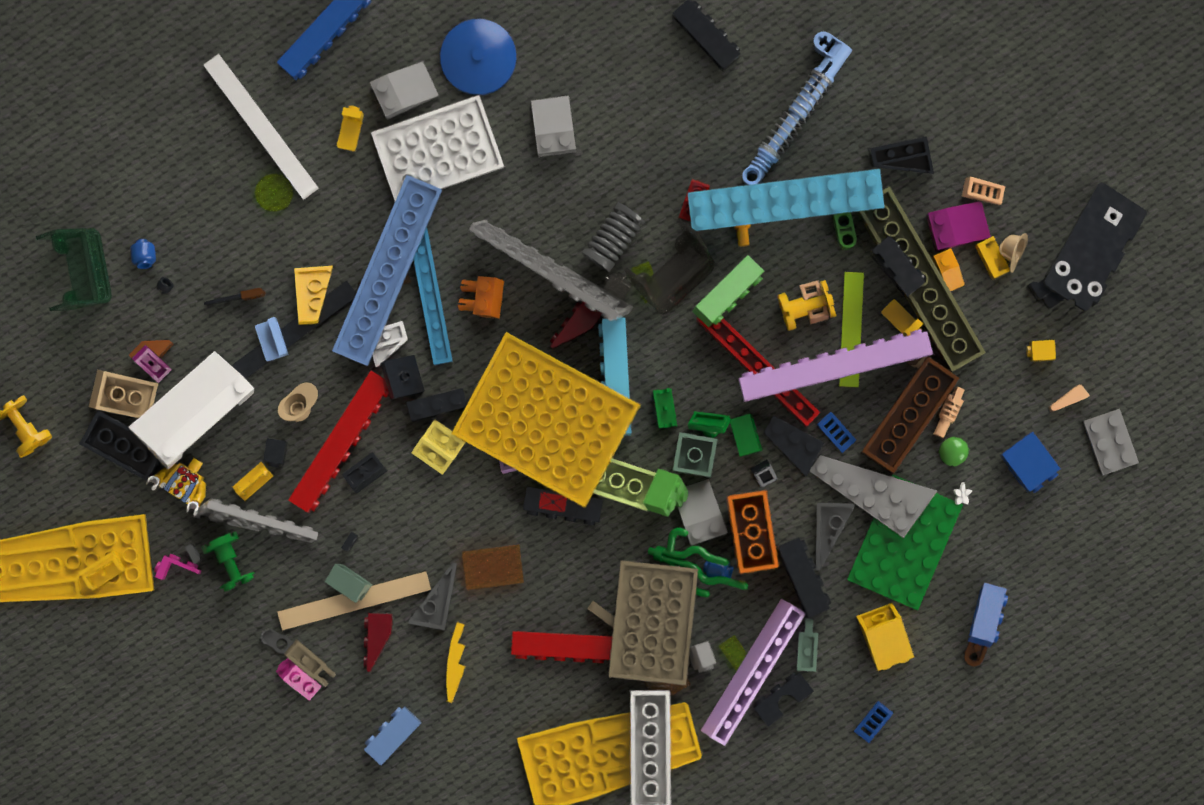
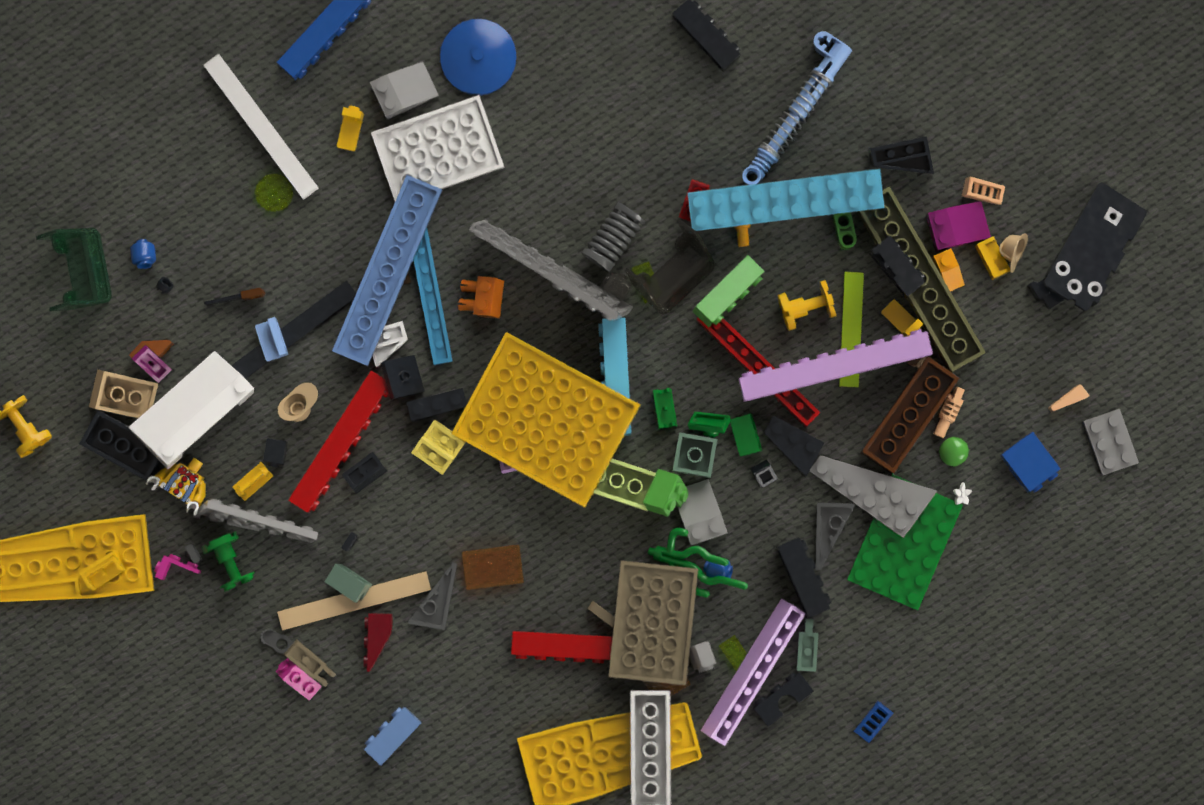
yellow wing [294,266,333,325] -> none
yellow slope [446,622,466,703] -> none
black brick [523,487,603,526] -> none
light grey slope [531,96,576,157] -> none
dark red slope [550,301,603,349] -> none
orange brick [727,490,779,574] -> none
light nougat slope [800,280,829,324] -> none
blue slope [817,412,856,453] -> none
yellow slope [856,603,914,671] -> none
reddish brown plate [964,642,988,666] -> none
brick [968,582,1008,648] -> none
yellow brick [1026,340,1056,362] -> none

